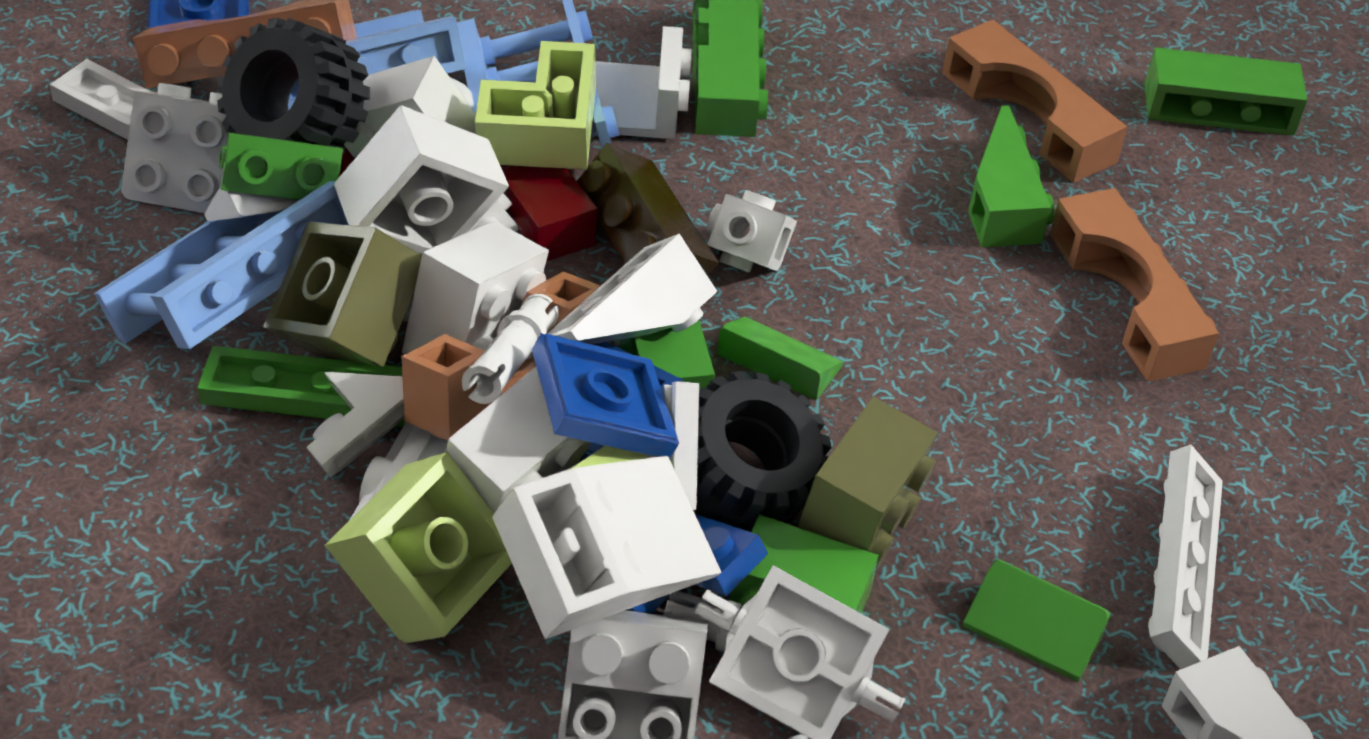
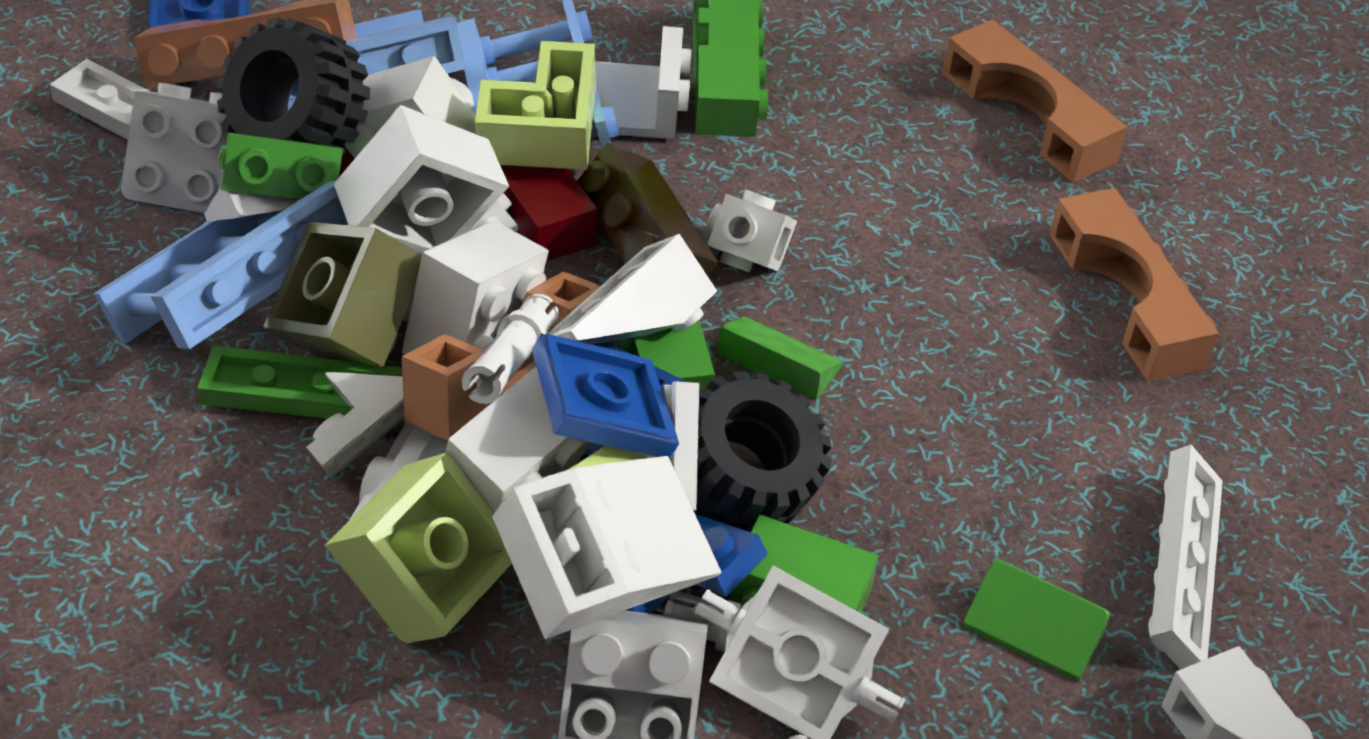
olive brick [797,396,938,570] -> none
bright green slope [968,105,1055,247] -> none
bright green brick [1144,47,1308,136] -> none

